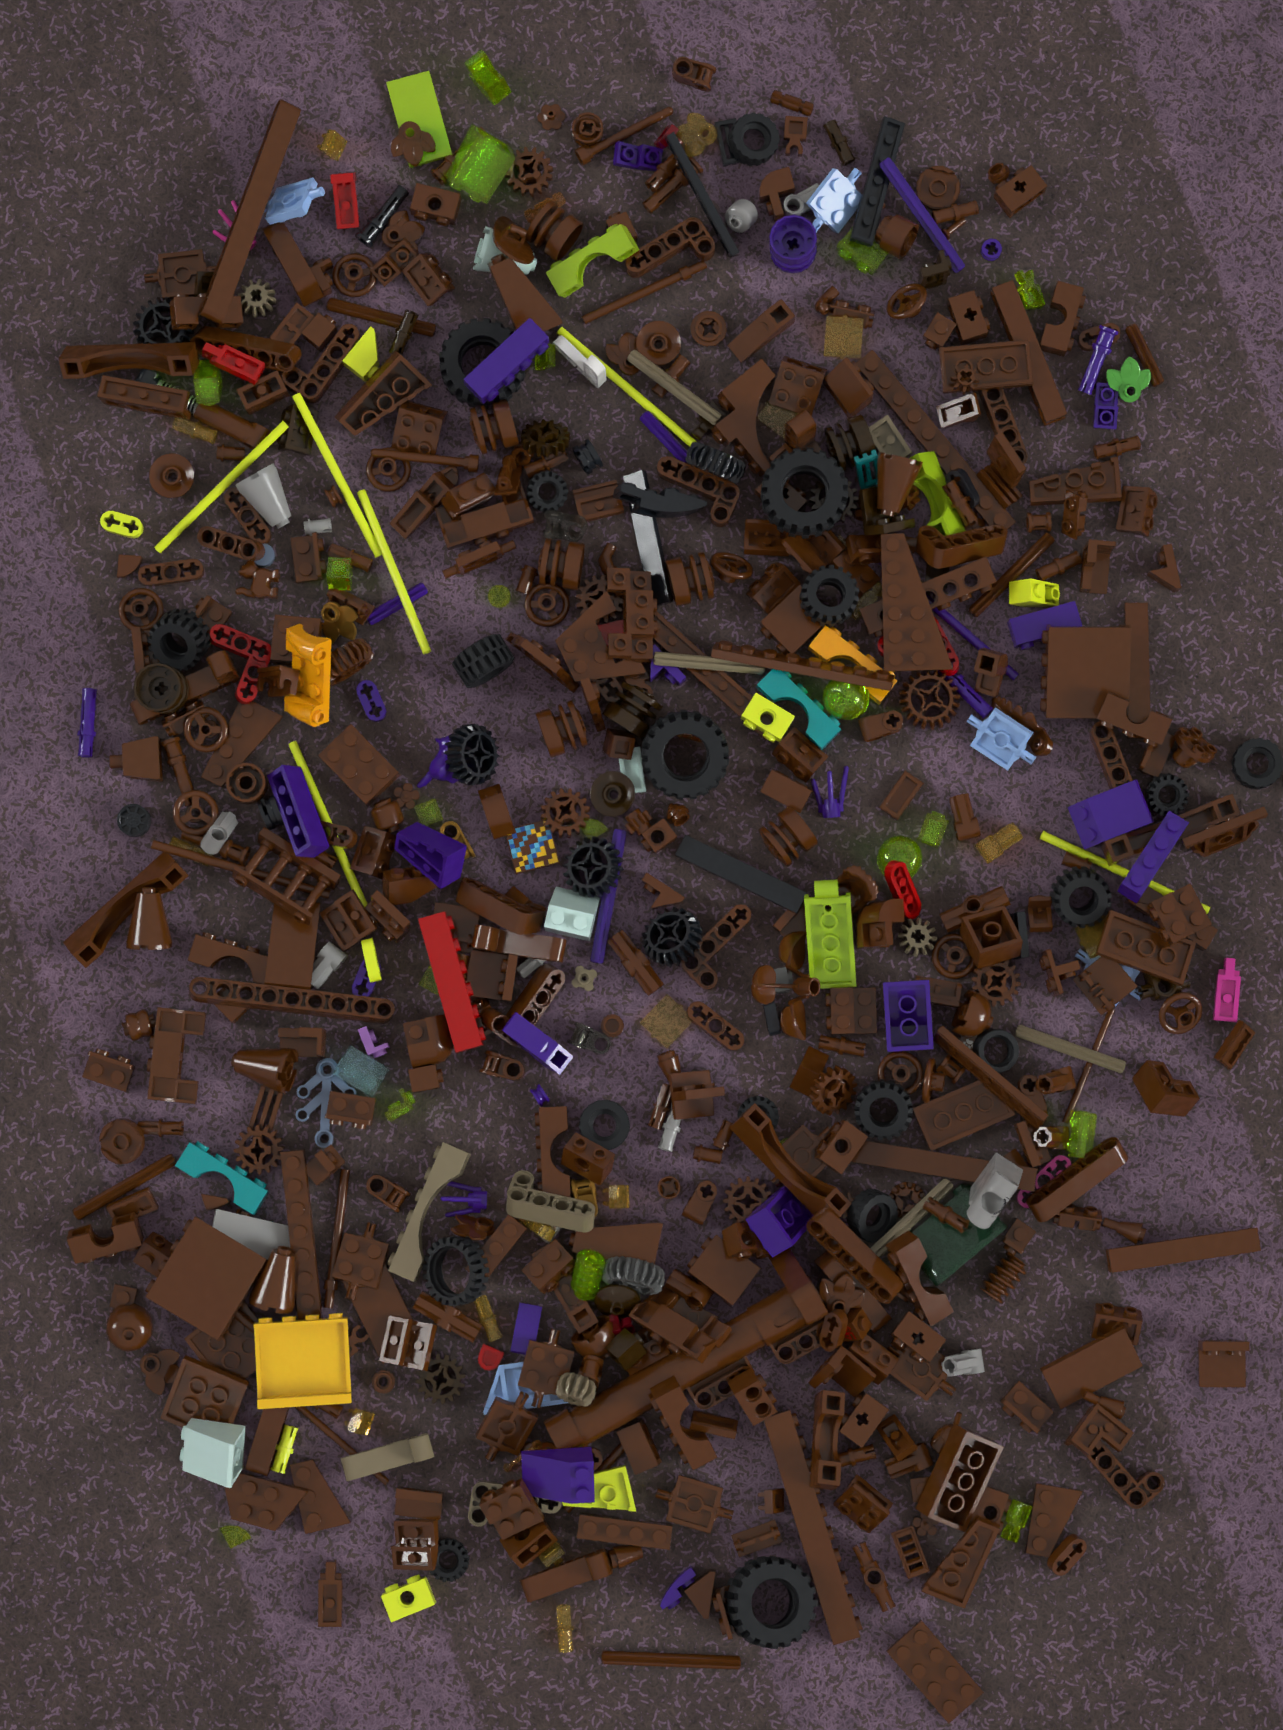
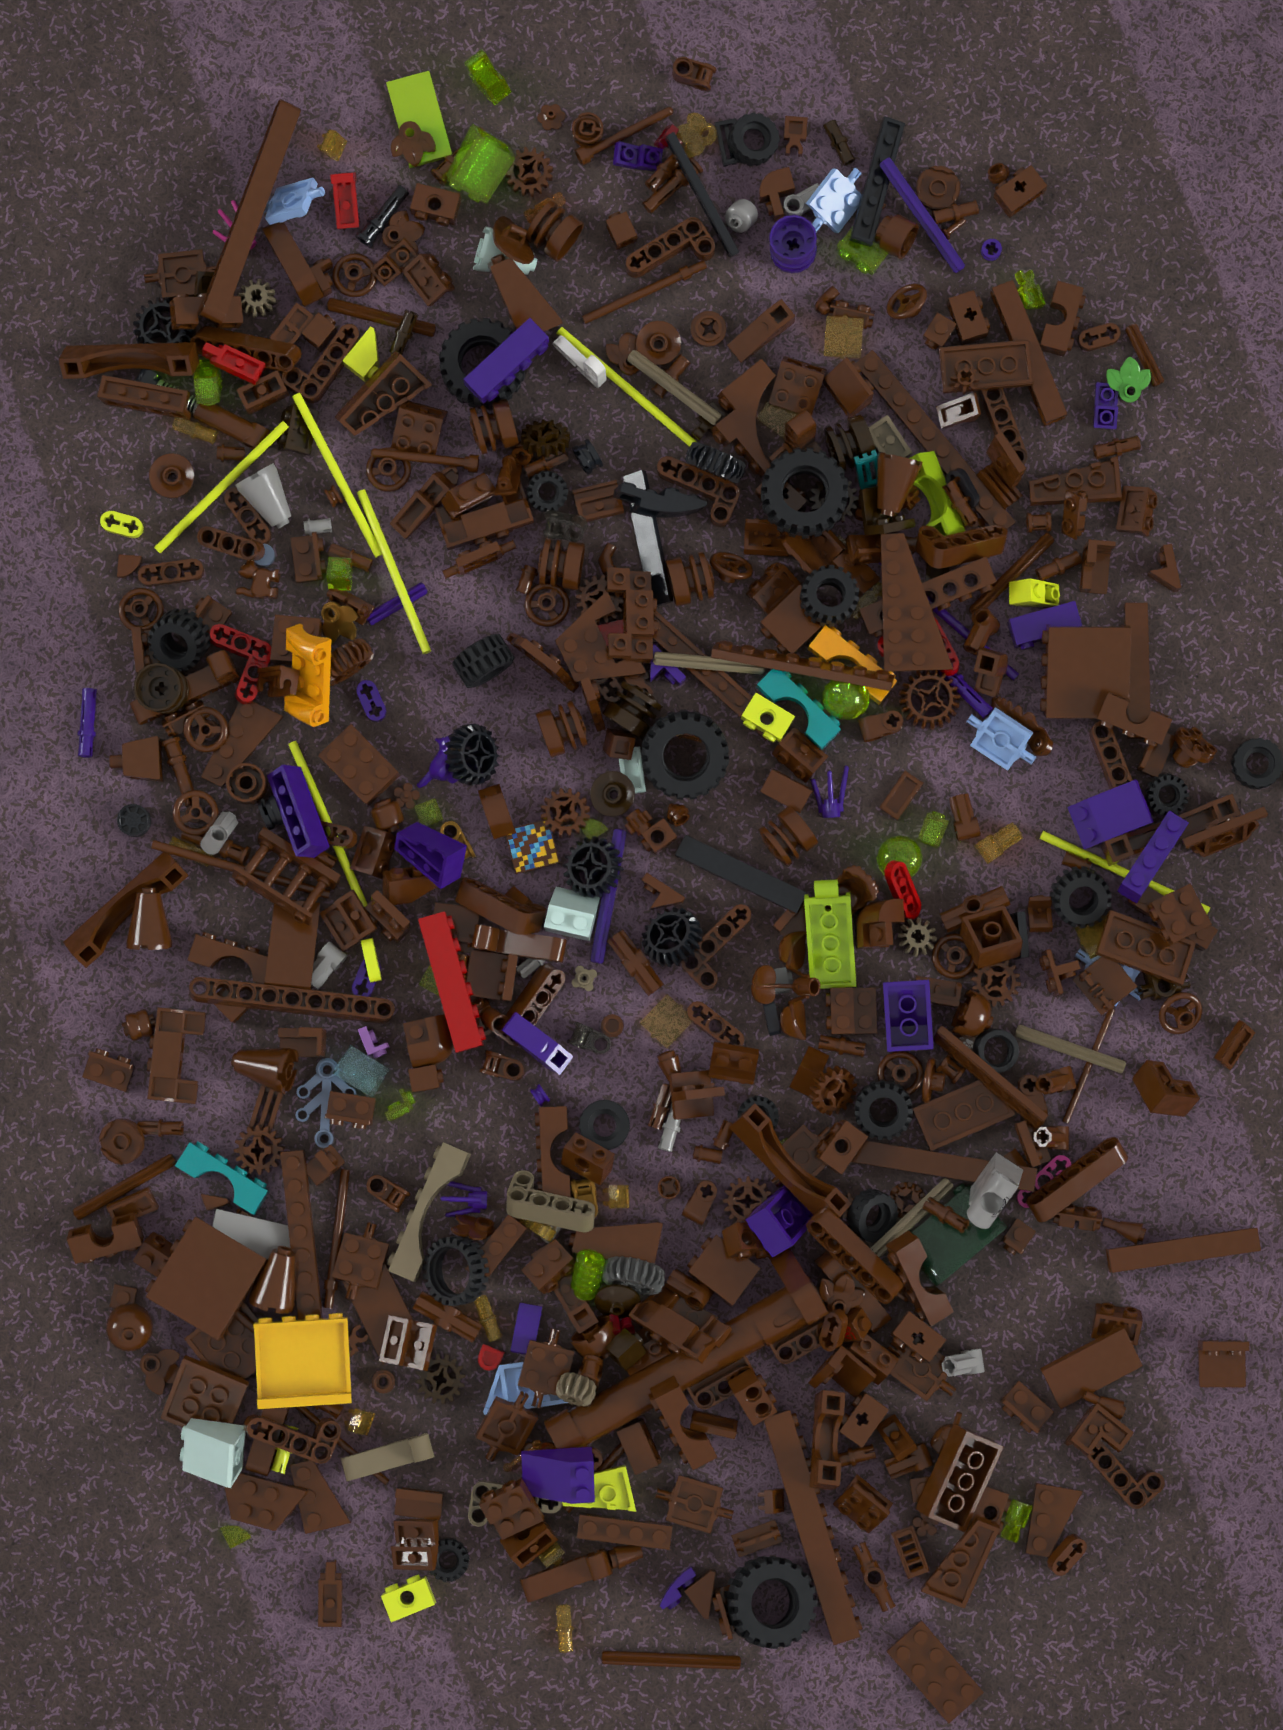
clear neon green tile [488,585,511,608] -> none
clear neon green tile [535,343,555,371] -> none
lime arch [546,224,639,298] -> none
dark purple axle [640,411,688,464] -> none
reddish brown axle [770,90,814,116] -> none
dark brown bracket [918,250,952,290] -> none
reddish brown piece [979,1251,1027,1304] -> none
clear neon green bracket [1067,1111,1097,1158] -> none
dark purple pin [1078,325,1119,395] -> none
dark pink hinge [1213,958,1241,1022] -> none
none -> reddish brown beam [243,1414,341,1464]
none -> reddish brown bracket [708,1042,759,1084]
none -> reddish brown piece [963,607,1000,655]

